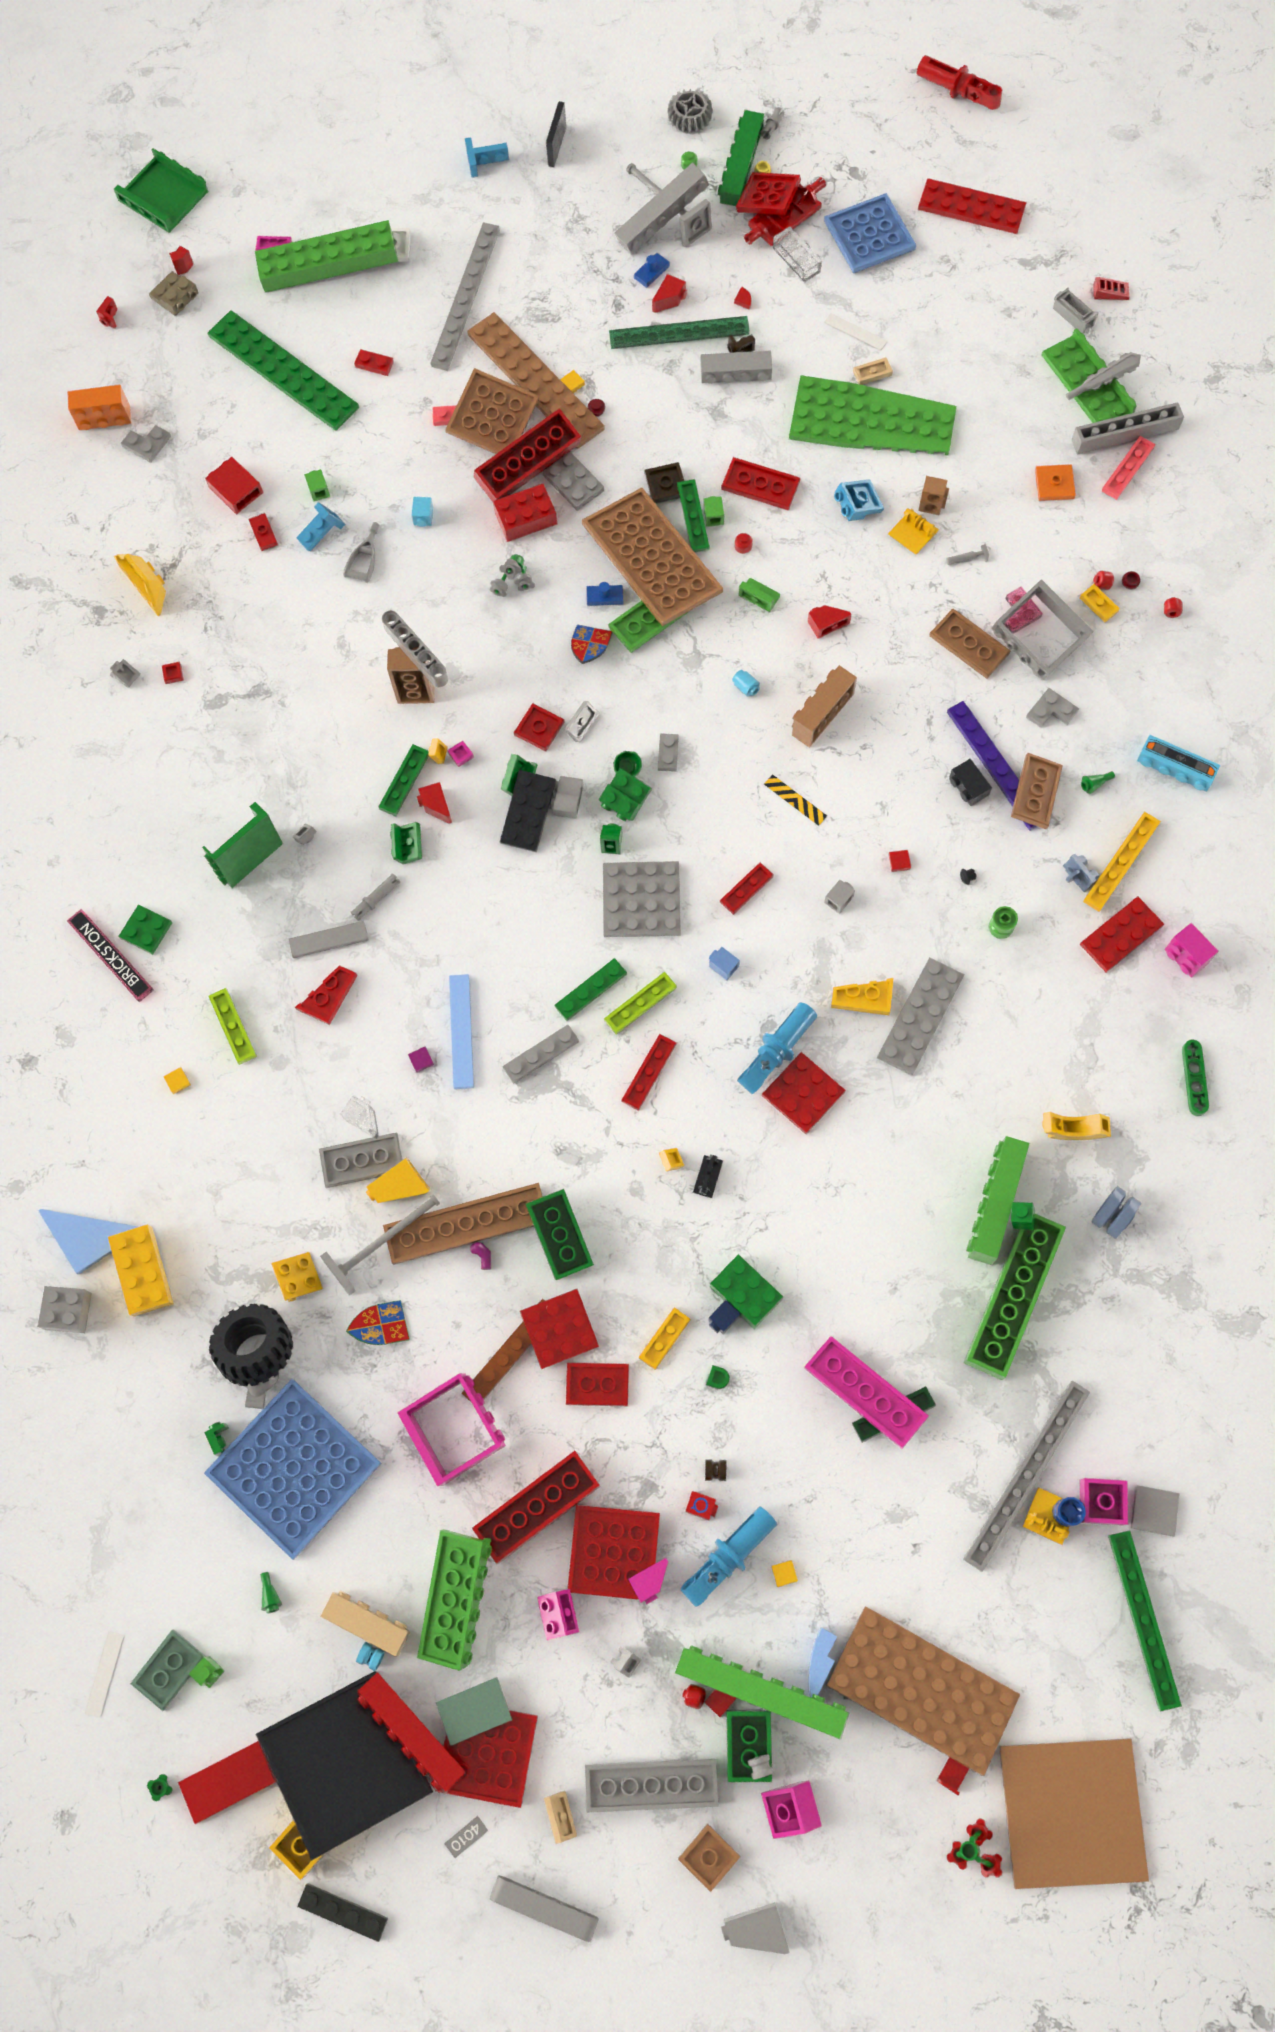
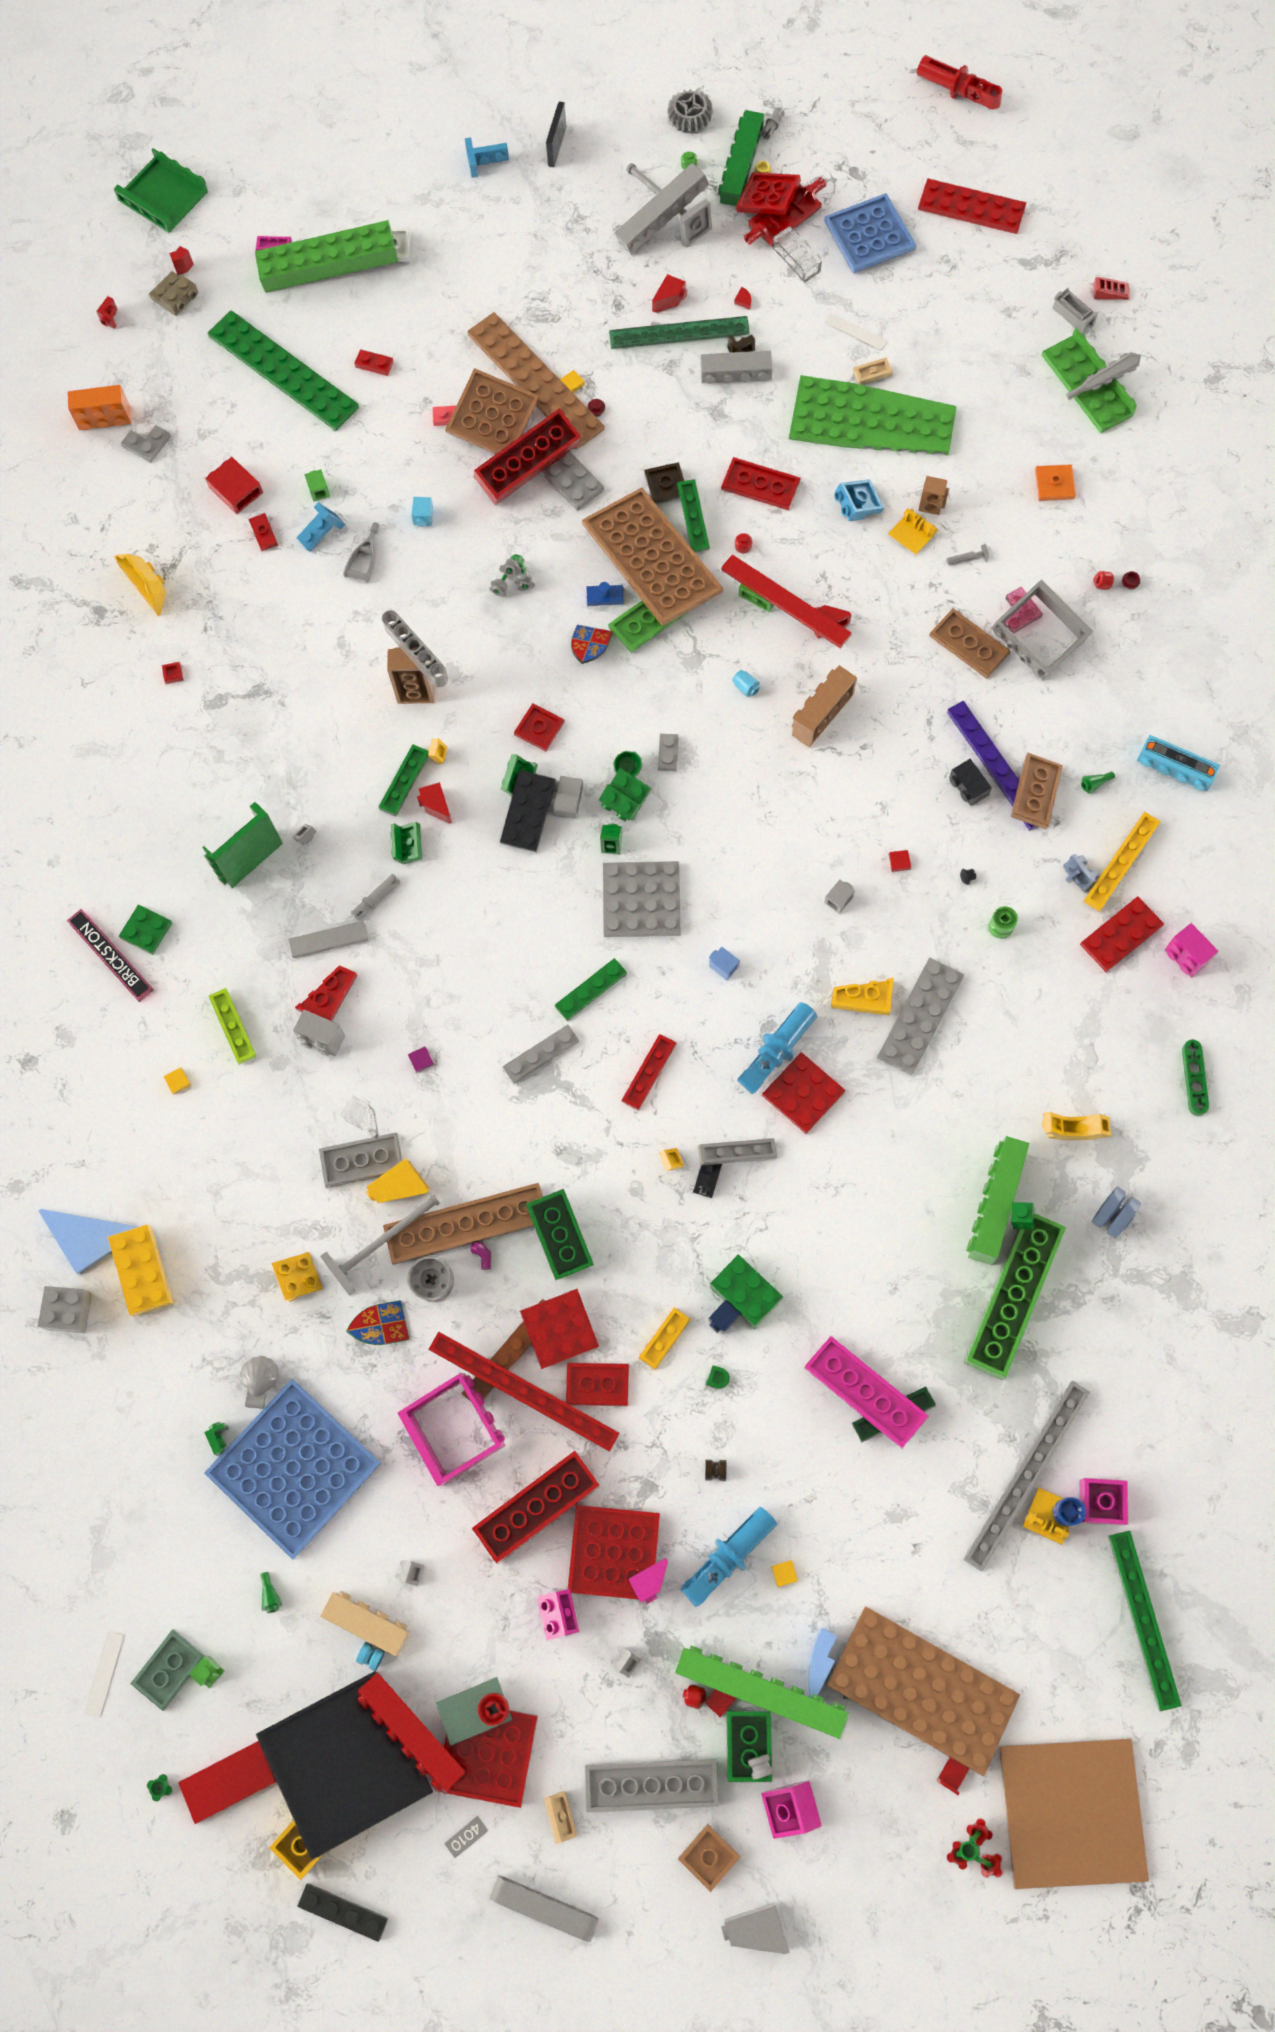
light grey bracket [110,659,141,688] -> none
black tyre [209,1304,293,1386] -> none
bright green bracket [417,1529,492,1671] -> none
light grey plate [431,222,500,371] -> none
dark pink plate [447,741,474,767] -> none
light blue tile [449,974,474,1089] -> none
red brick [493,483,557,542] -> none
plate [564,701,599,742] -> none
lime plate [604,972,677,1035] -> none
blue tile [634,253,670,288] -> none
red brick [685,1491,719,1521] -> none
bright green brick [703,496,724,527] -> none
red tile [720,862,774,915] -> none
sticker [764,774,827,826] -> none
light grey plate [1026,688,1079,727] -> none
light grey brick [1072,402,1184,454] -> none
yellow plate [1080,584,1120,623] -> none
coral plate [1102,436,1156,500] -> none
light grey tile [1131,1485,1180,1537] -> none
red piece [1164,597,1183,618] -> none
none -> light grey brick [293,1010,345,1056]
none -> light grey tile [396,1560,424,1586]
none -> light grey wheel [407,1257,454,1302]
none -> red plate [428,1331,620,1452]
none -> red wheel [477,1693,509,1726]
none -> light grey tile [697,1138,777,1166]
none -> red tile [721,554,852,649]

